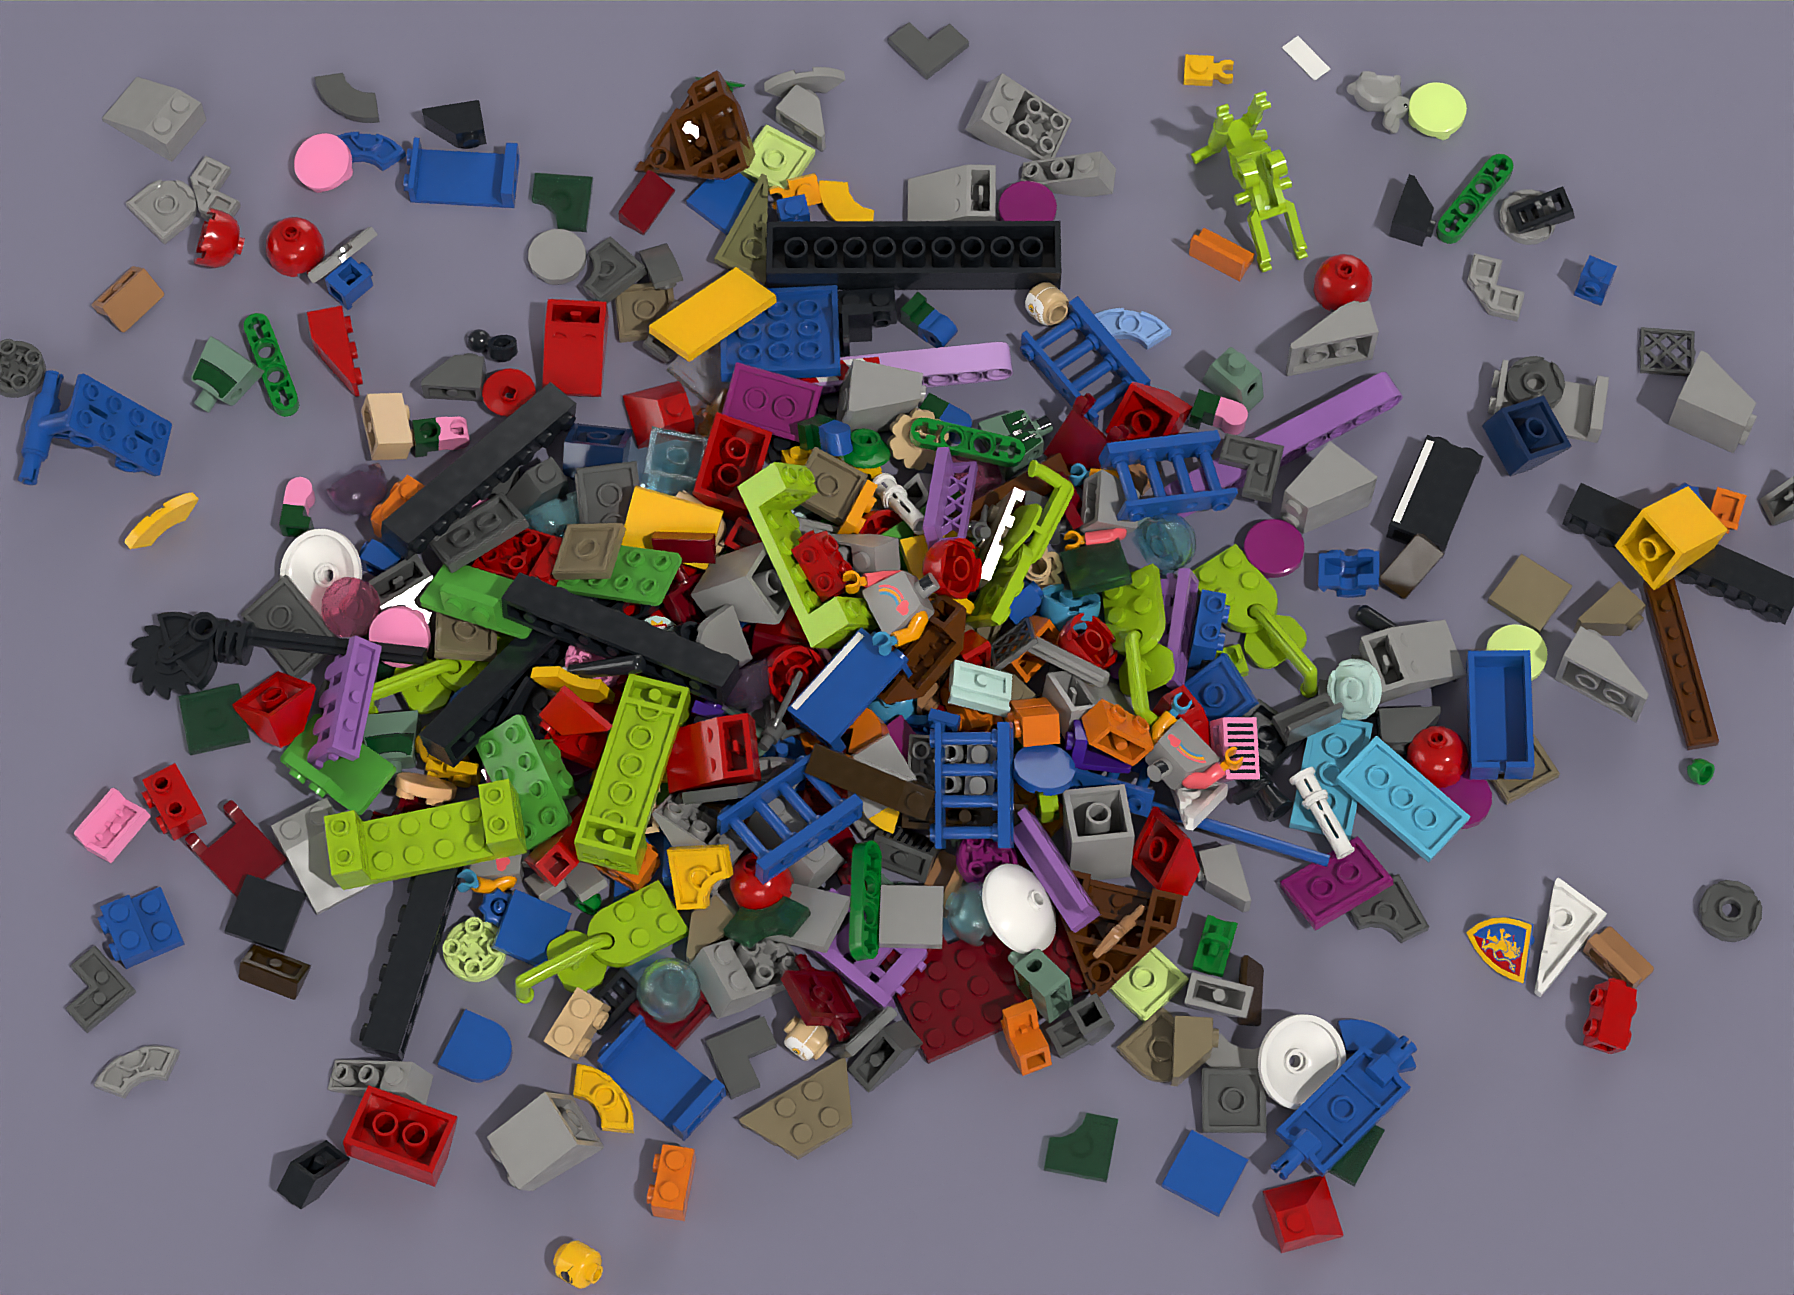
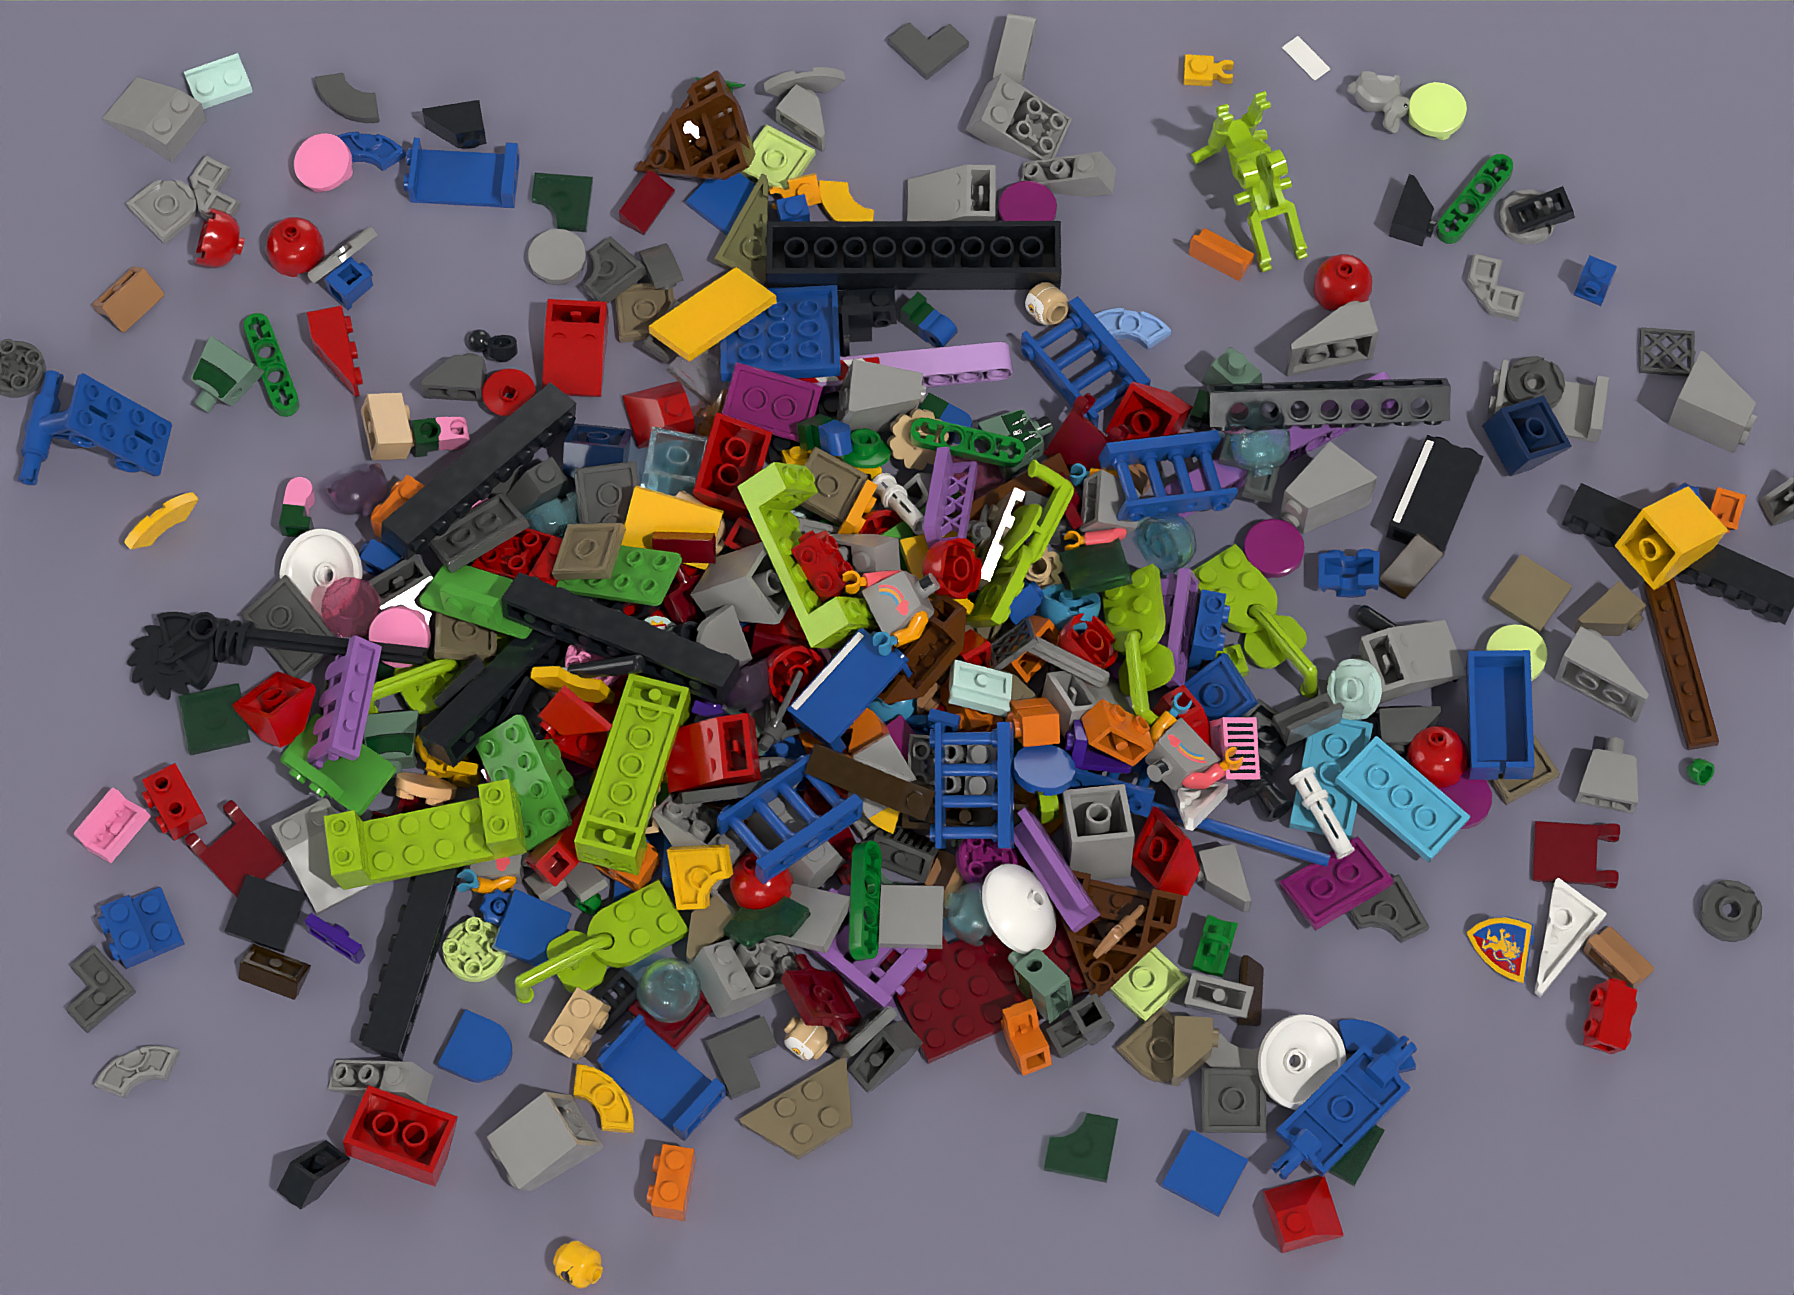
none -> light aqua plate [184,53,253,109]
none -> dark purple plate [305,913,366,964]
none -> black tile [432,654,485,709]
none -> light grey beam [992,13,1037,86]
none -> black brick [1207,378,1451,431]
none -> clear light blue cylinder [1230,429,1291,477]
none -> dark red flag [1533,821,1620,889]
none -> light grey torso [1575,737,1639,814]

